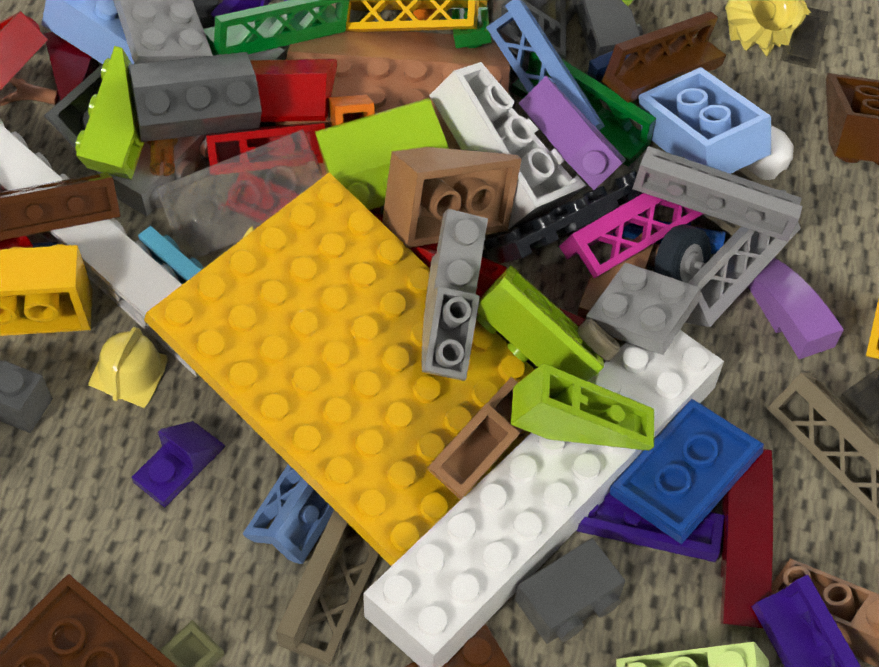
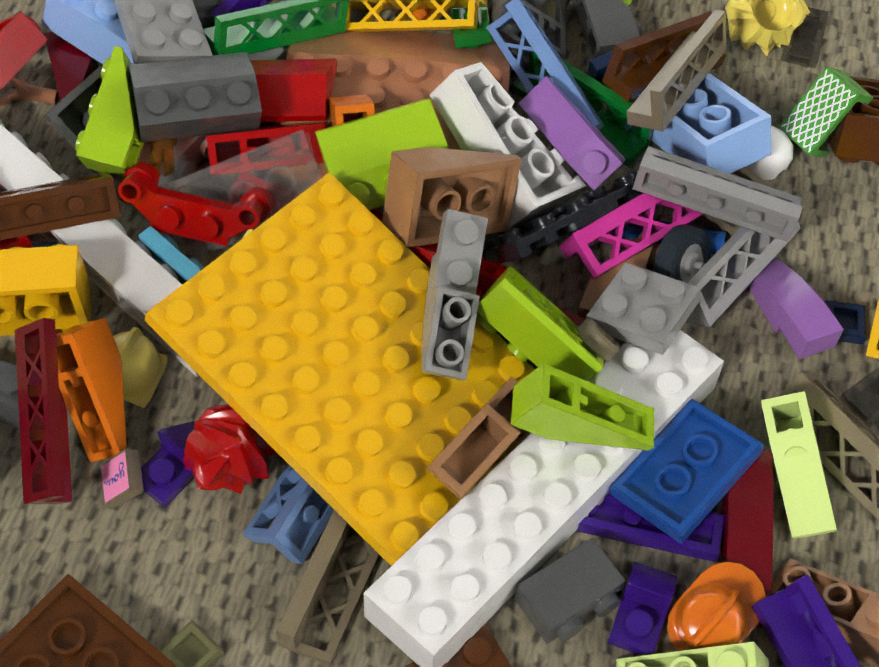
none -> dark red fence [15,318,72,504]
none -> orange slope [56,317,127,462]
none -> tile [100,448,144,507]
none -> red plate [118,162,275,246]
none -> red hair [183,404,278,494]
none -> dark purple slope [607,561,677,656]
none -> dark tan fence [627,9,726,132]
none -> orange piece [667,562,766,651]
none -> yellowish green slope [761,391,837,538]
none -> bright green panel [779,67,873,157]
none -> dark blue tile [824,300,866,345]

